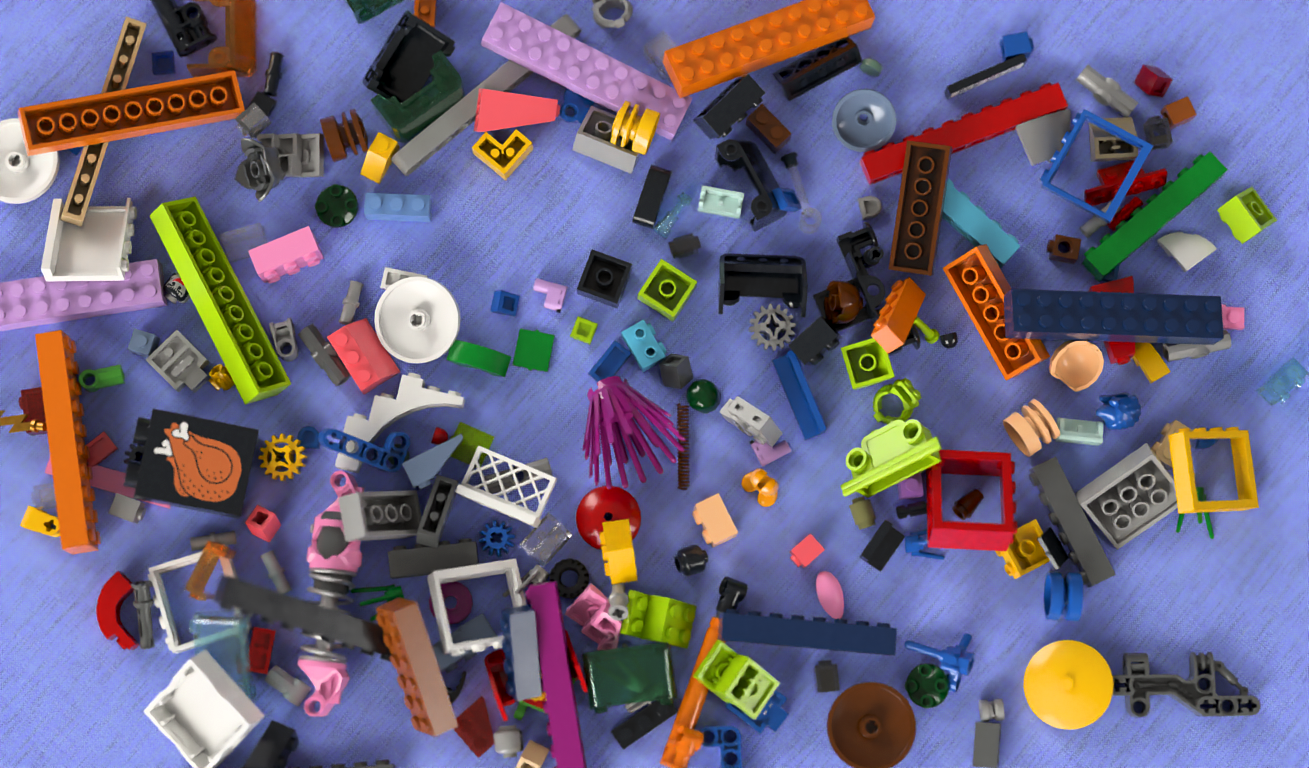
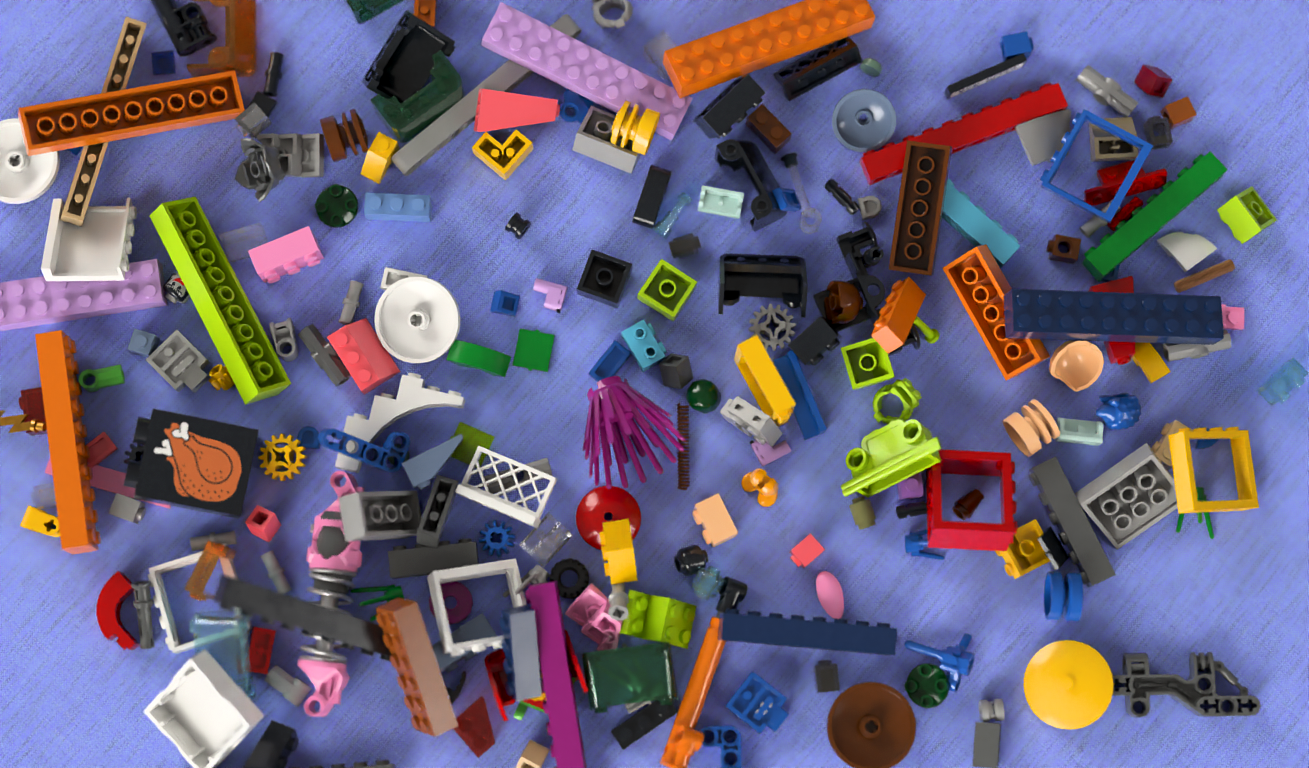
red hinge [431,427,448,445] -> none
light grey head [494,725,524,758] -> none
lime tile [570,316,598,345] -> none
lime bracket [693,640,780,719] -> none
black panel [859,520,905,571] -> none
black hinge [940,332,958,349] -> none
none -> black wheel [505,213,531,239]
none -> clear light blue head [692,566,724,600]
none -> yellow window [734,335,796,427]
none -> black axle [825,179,860,215]
none -> medium nougat axle [1174,259,1235,293]

